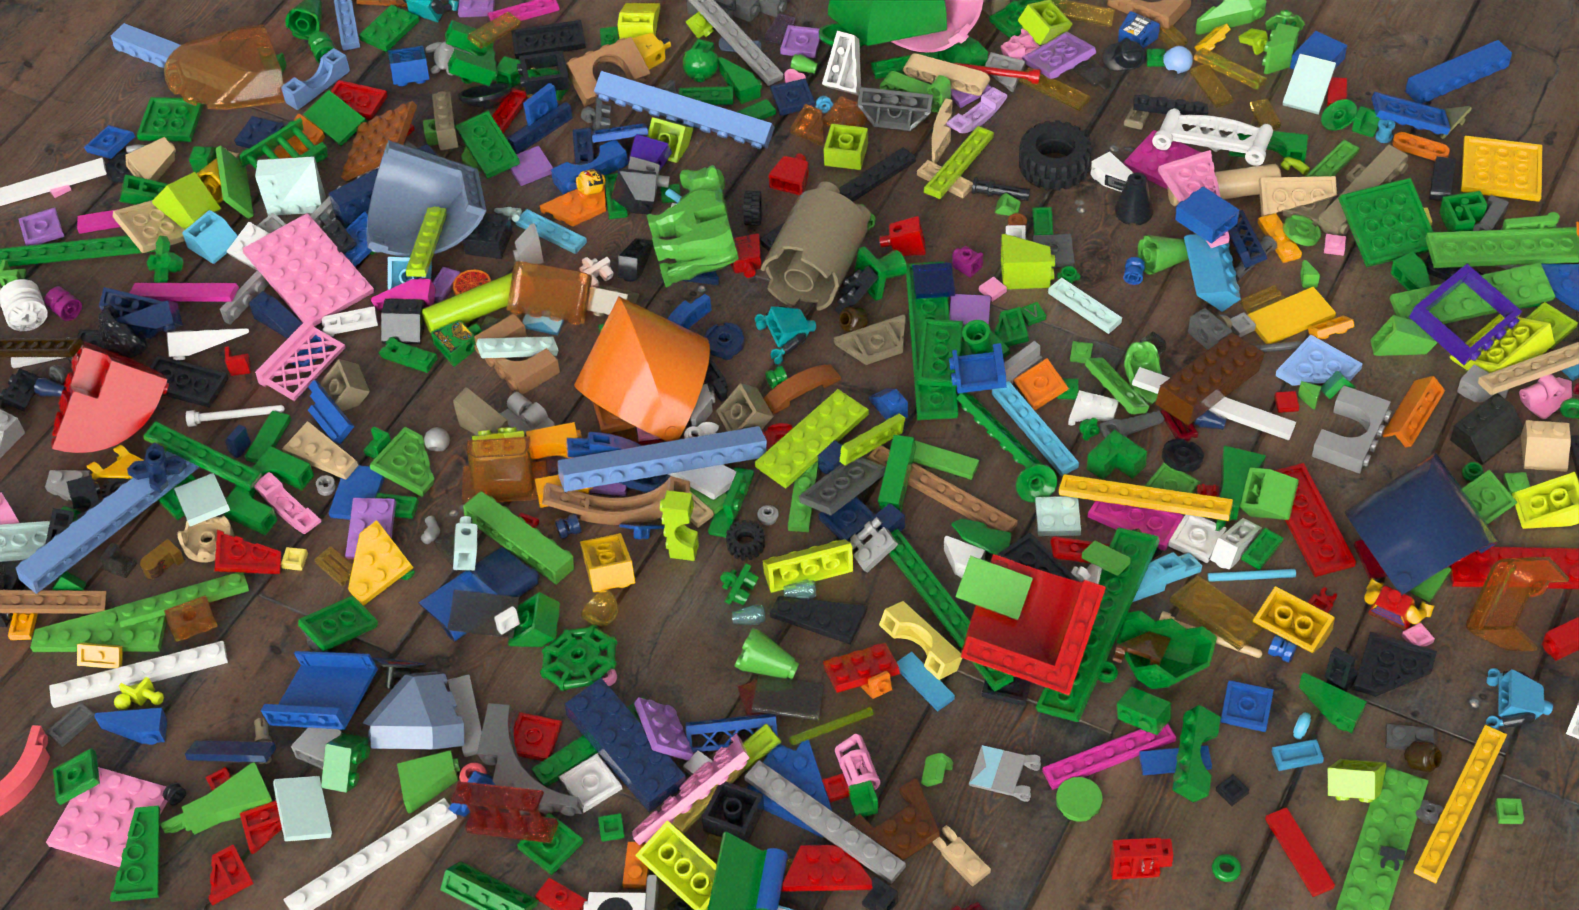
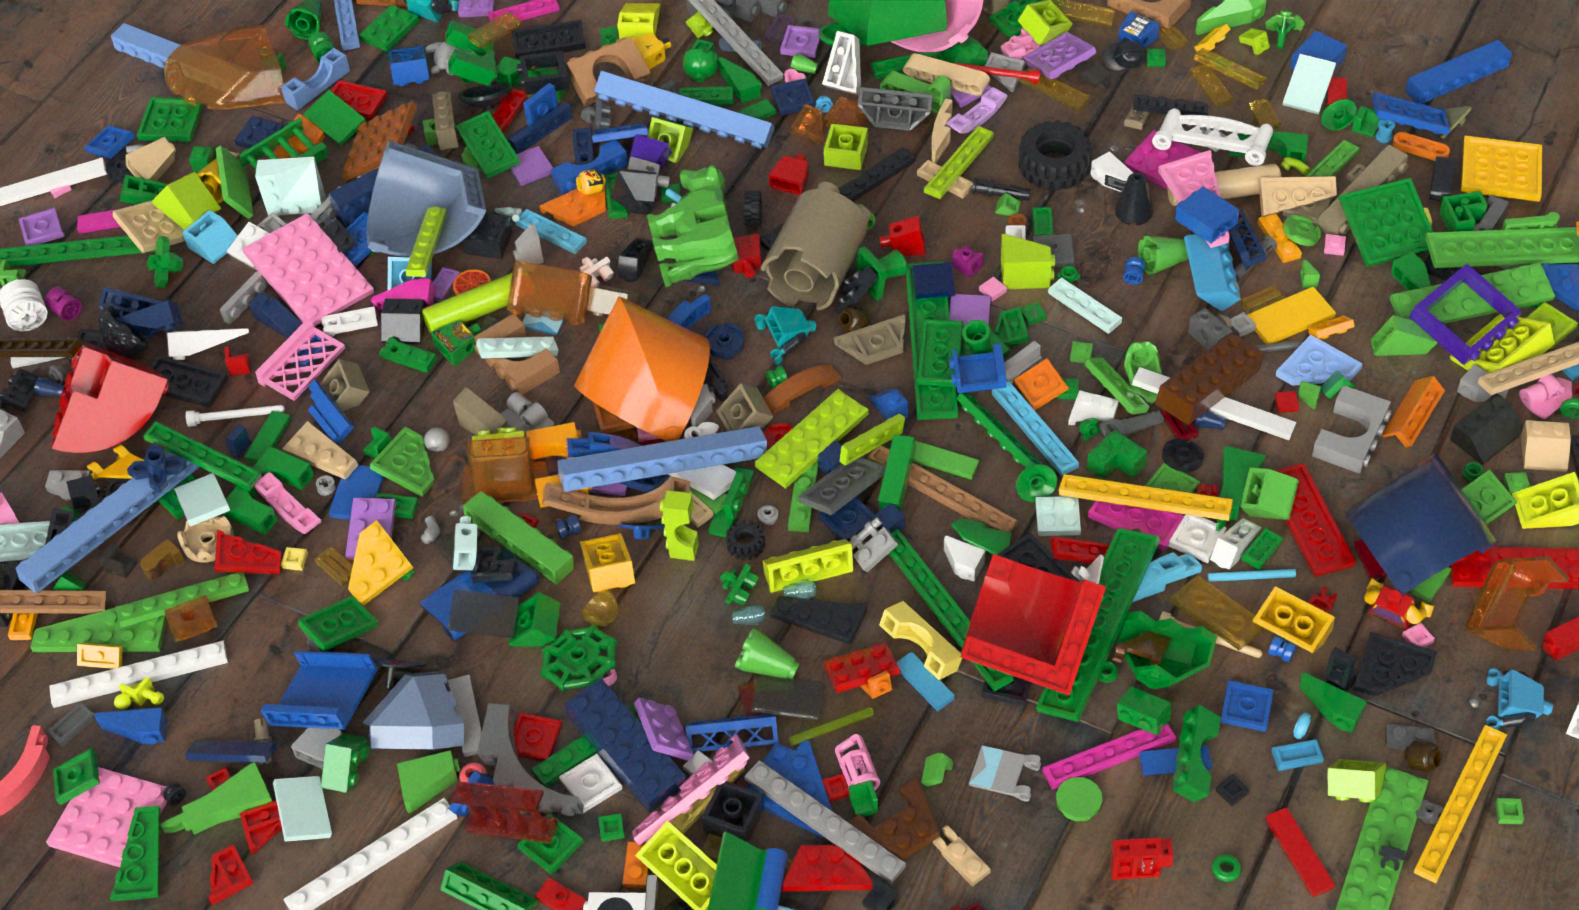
dark pink tile [129,283,239,302] -> none
white tile [494,606,520,634] -> none
lime tile [743,724,781,771] -> none
tile [955,555,1033,620] -> none
bright green tile [1082,540,1131,576] -> none
clear smoke tile [1140,331,1166,354] -> none
light blue hair [1164,46,1193,74] -> none
bright green slope [1262,23,1300,74] -> none
none -> black plate [471,546,518,583]

